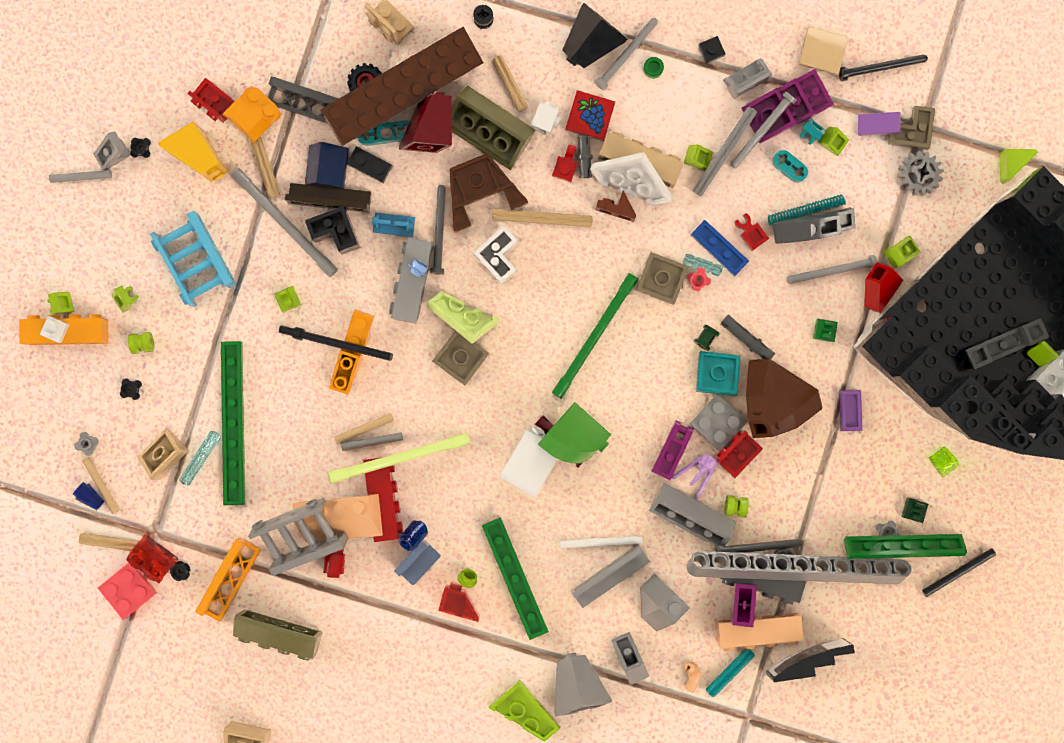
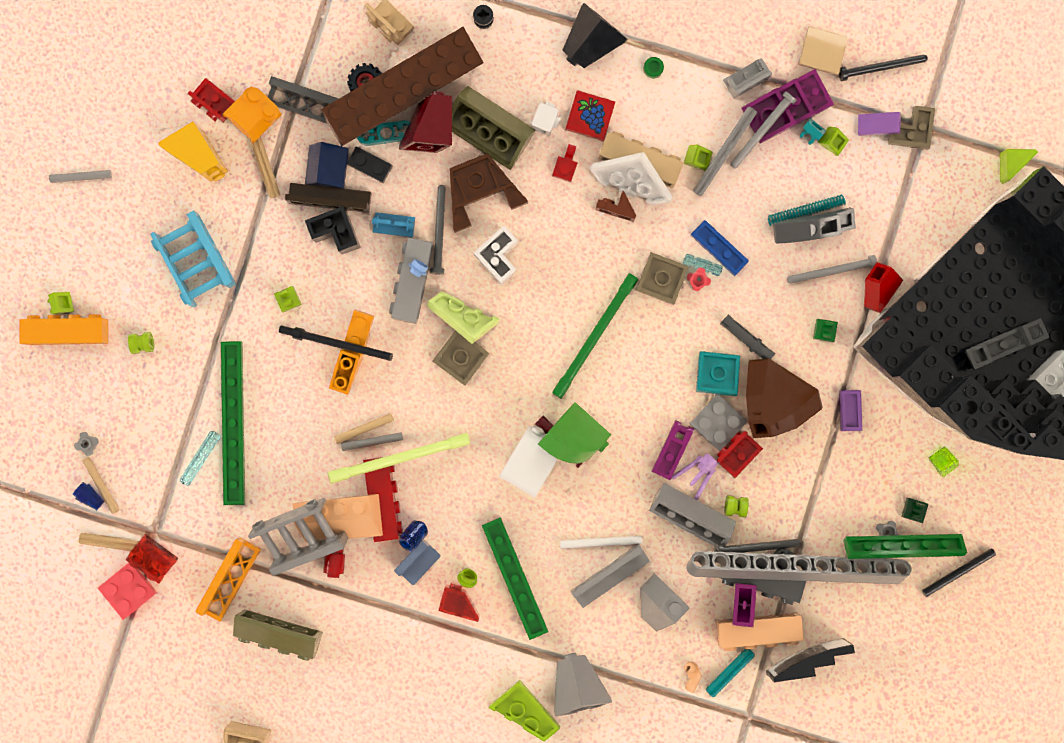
white tile [40,316,70,343] -> none
light grey slope [93,131,130,170] -> none
lime tile [112,285,139,313] -> none
black plate [120,378,142,400] -> none
black plate [130,138,151,158] -> none
tan slope [138,428,189,480] -> none
black plate [170,561,191,581] -> none
light grey piece [231,168,338,278] -> none
tan axle [492,209,593,227] -> none
tan axle [493,55,528,112] -> none
dark grey pin [577,136,593,178] -> none
light grey bar [594,17,658,91] -> none
light grey slope [611,632,650,685] -> none
dark green bush [693,324,720,351] -> none
black plate [698,36,726,64] -> none
red plate [734,213,770,251] -> none
teal beam [772,150,808,183] -> none
lime slope [884,235,921,268] -> none
light grey gear [897,151,944,196] -> none
lime slope [1027,341,1059,367] -> none

